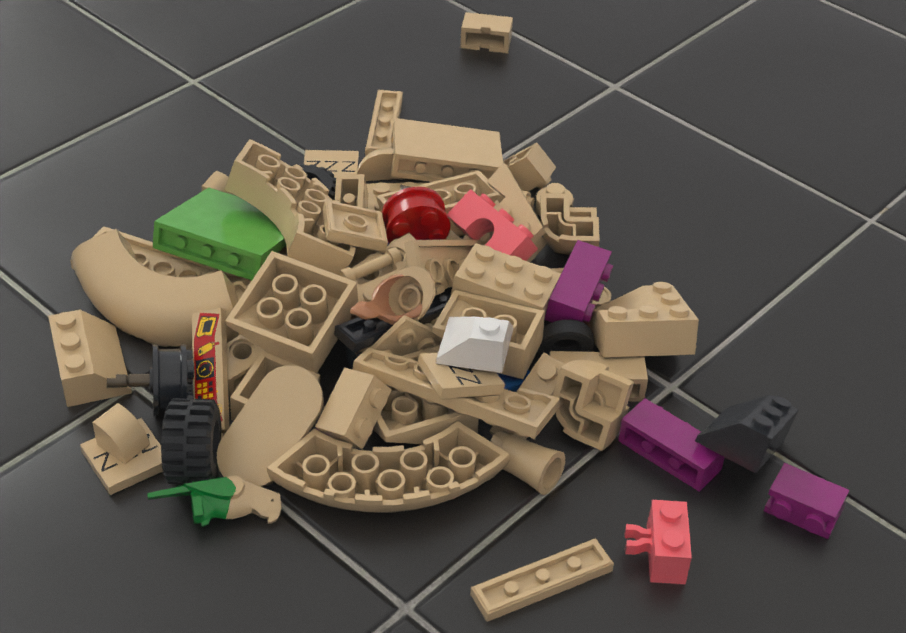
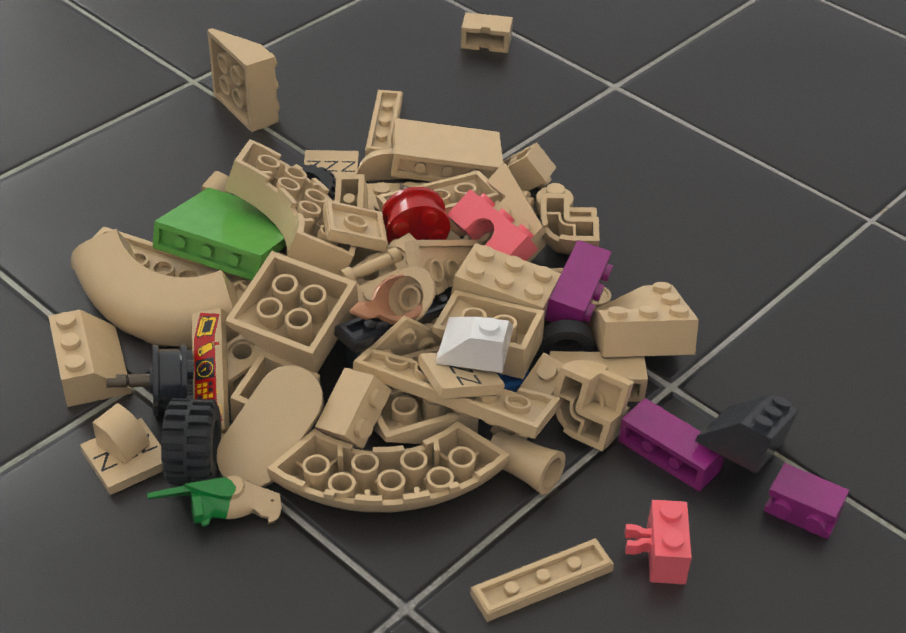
none -> tan slope [207,28,280,132]

